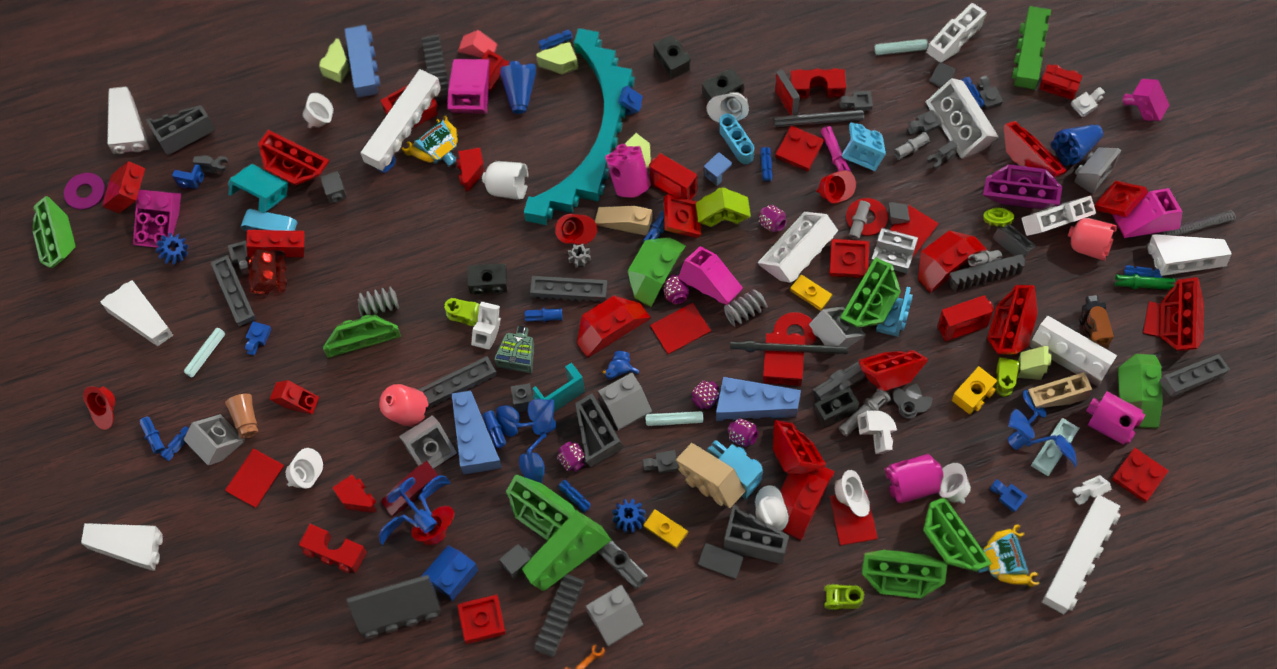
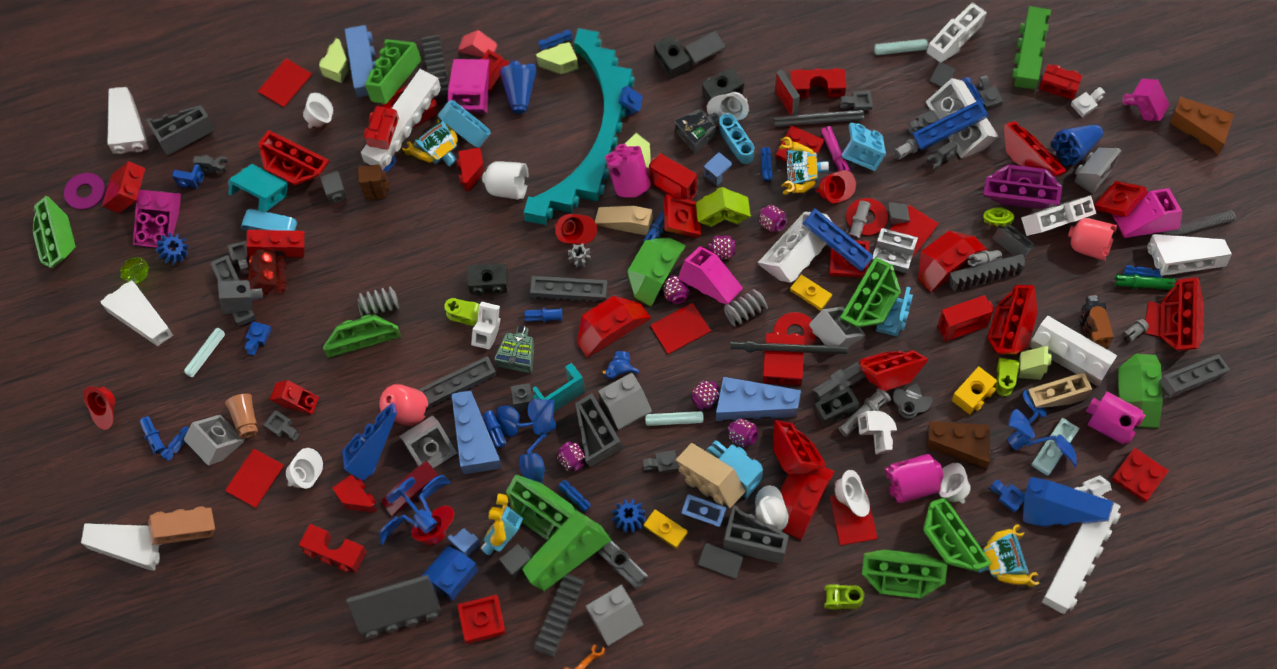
none -> clear neon green hair [120,257,149,284]
none -> nougat brick [148,507,215,545]
none -> dark grey torso [218,280,263,315]
none -> red window [258,58,313,107]
none -> dark grey plate [264,410,300,441]
none -> blue wedge [342,403,397,481]
none -> reddish brown brick [358,164,390,200]
none -> red brick [363,106,399,150]
none -> bright green wedge [365,39,421,104]
none -> medium azure beam [438,100,491,148]
none -> medium blue panel [447,528,481,557]
none -> torso [481,493,523,555]
none -> torso [674,110,720,154]
none -> medium blue brick [682,494,727,527]
none -> dark grey hinge [684,31,726,66]
none -> magenta head [708,235,735,260]
none -> torso [779,137,829,195]
none -> blue tile [802,208,873,271]
none -> blue tile [913,100,988,151]
none -> reddish brown wedge [927,421,990,470]
none -> blue wedge [1023,477,1114,527]
none -> light grey pin [1123,319,1149,342]
none -> dark orange wedge [1170,97,1234,155]

